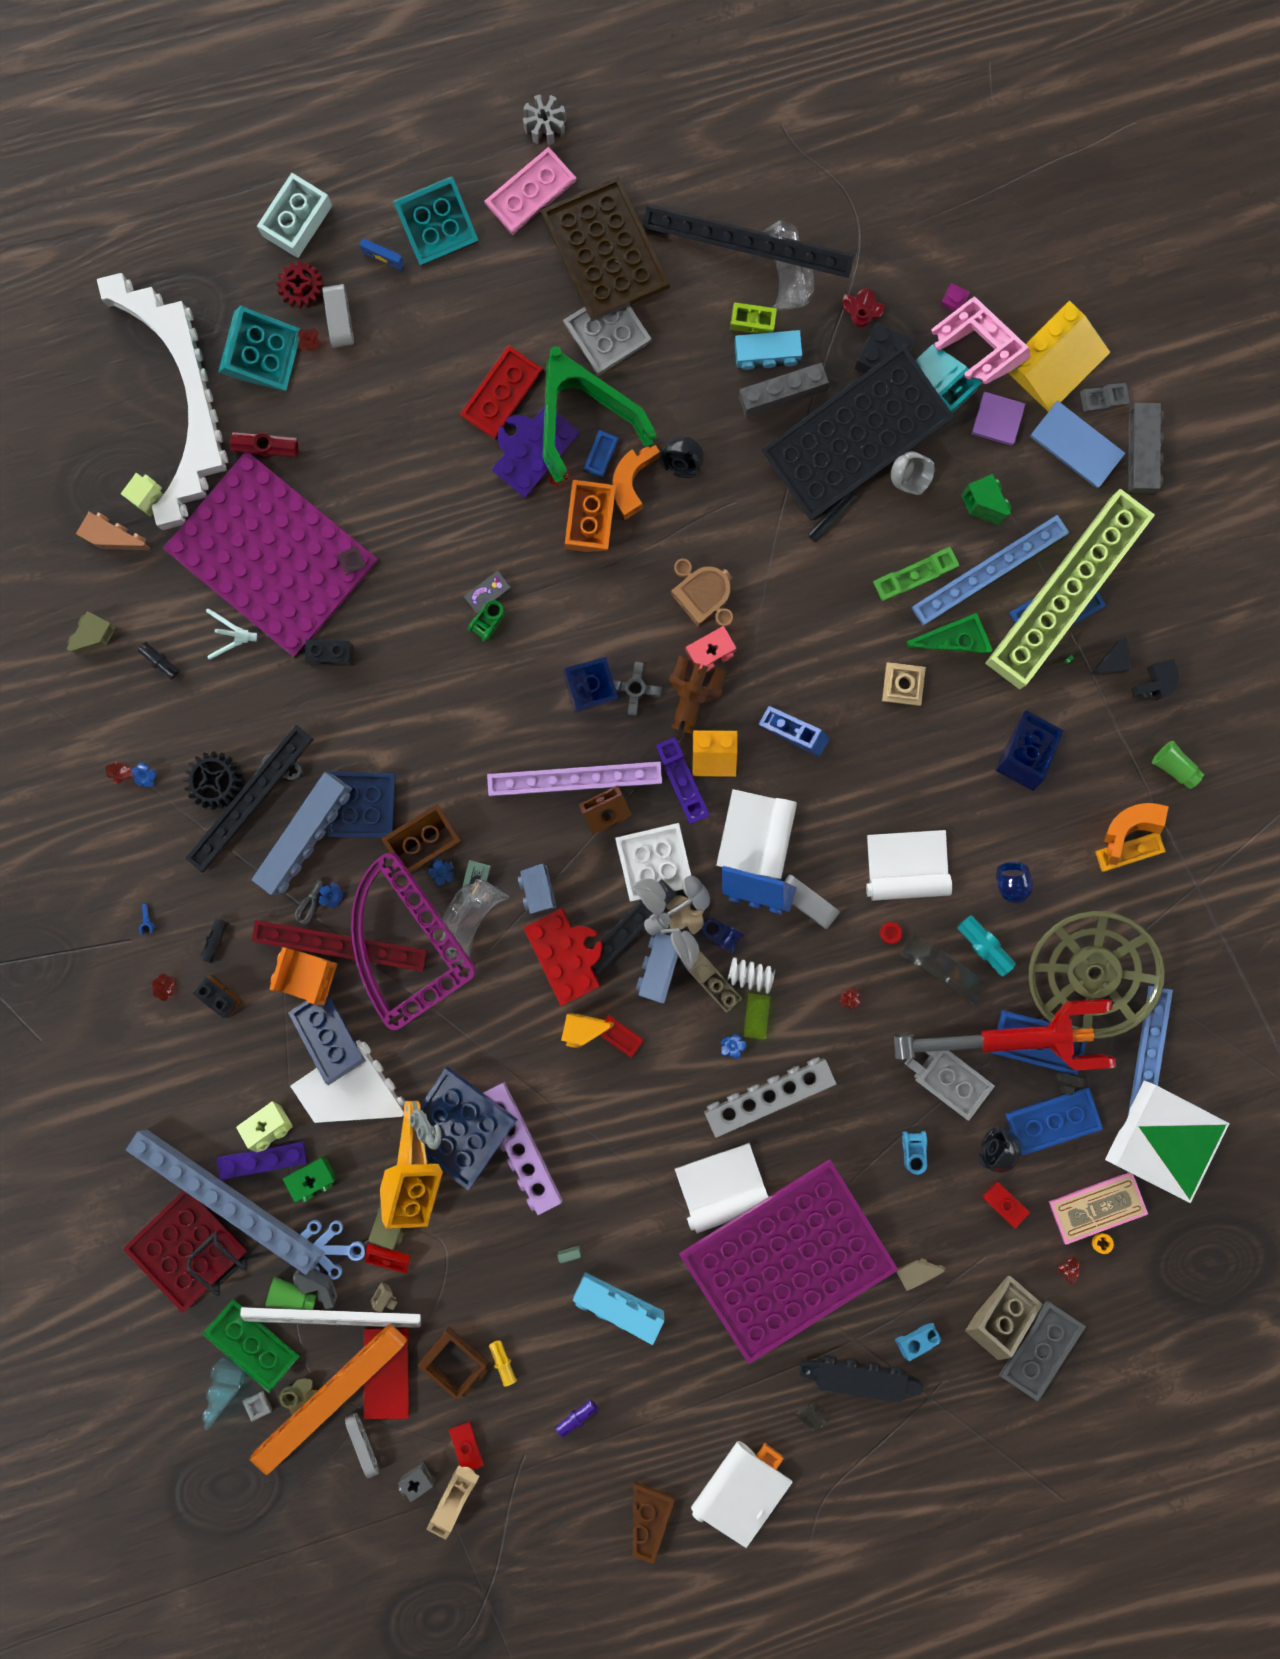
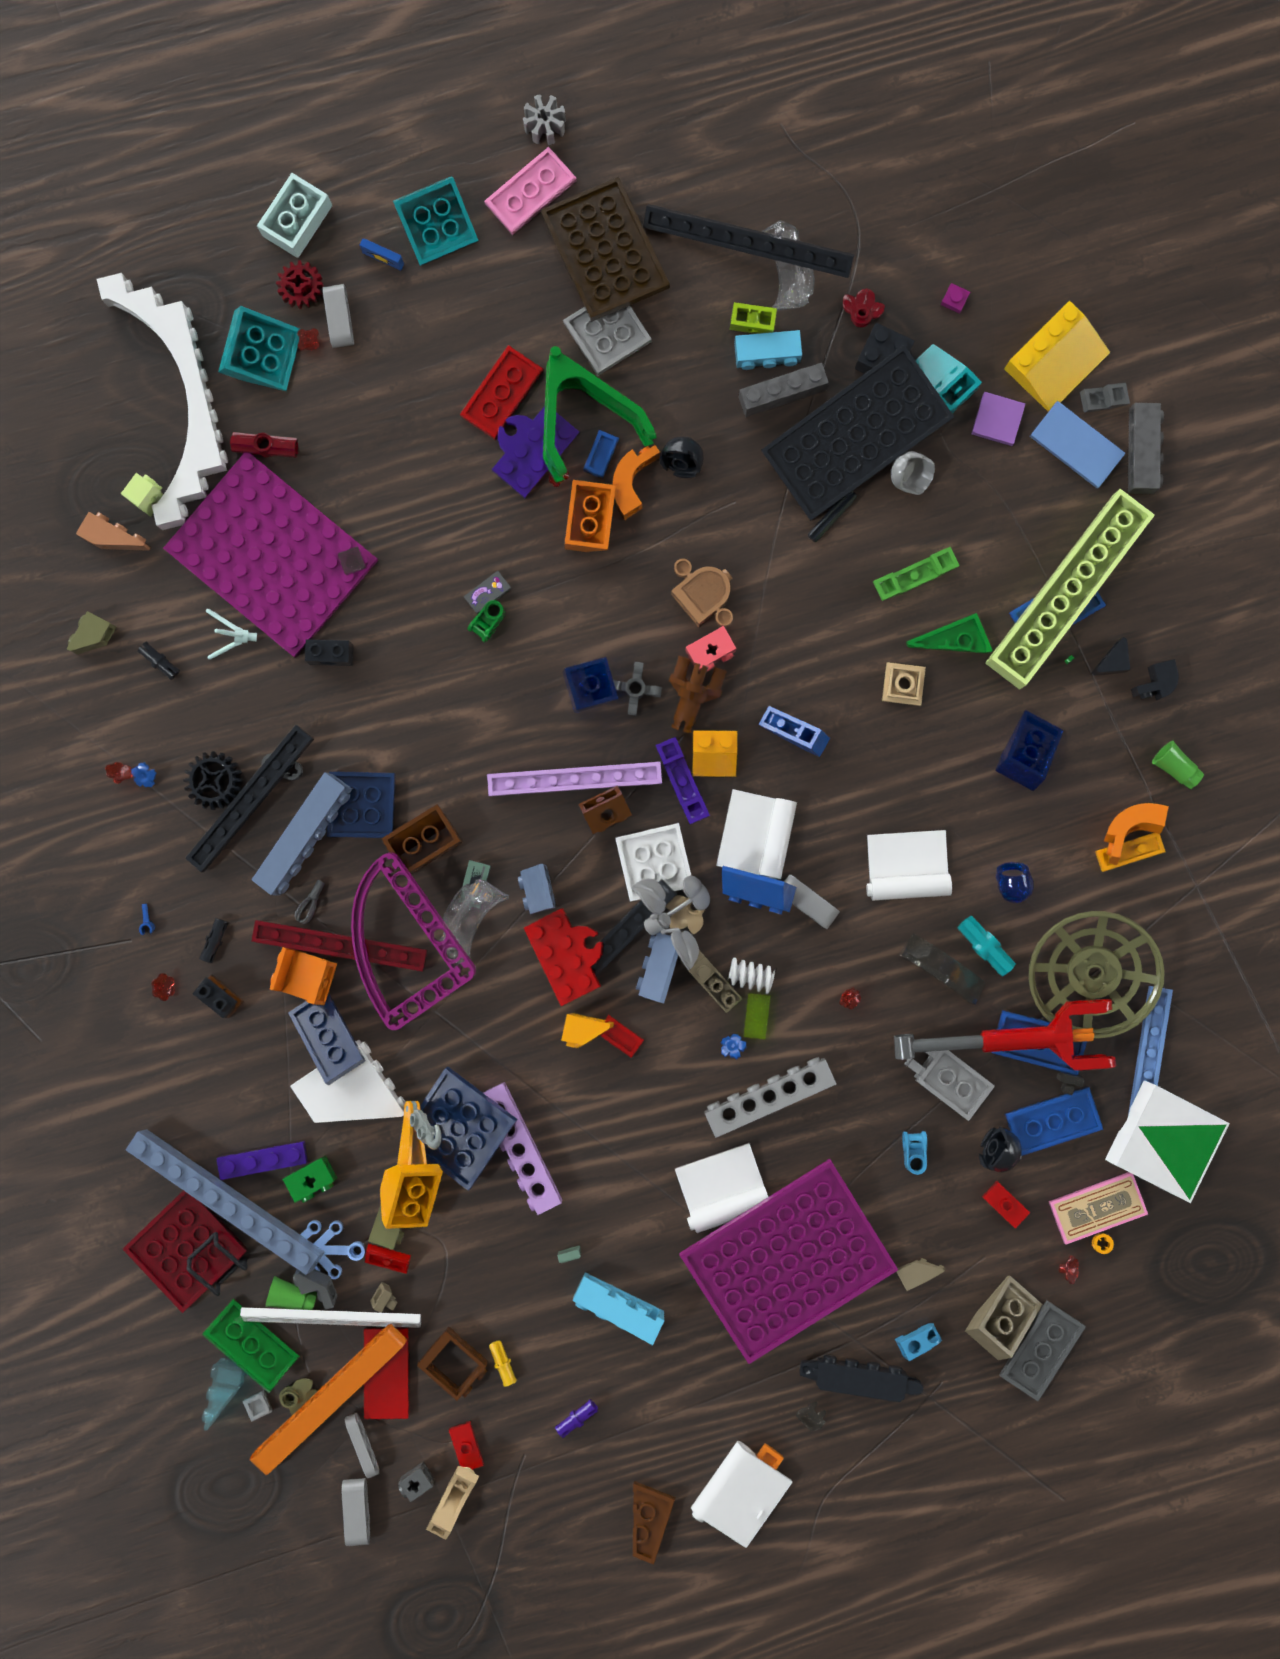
yellowish green brick [236,1101,293,1152] -> none
blue plant [319,882,345,908] -> none
blue plant [428,859,454,886] -> none
clear blue piece [701,919,744,953] -> none
red tile [880,922,902,944] -> none
medium blue plate [911,515,1069,626] -> none
bright pink wedge [932,296,1030,384] -> none
green slope [961,474,1011,525] -> none
none -> light grey beam [342,1478,370,1546]

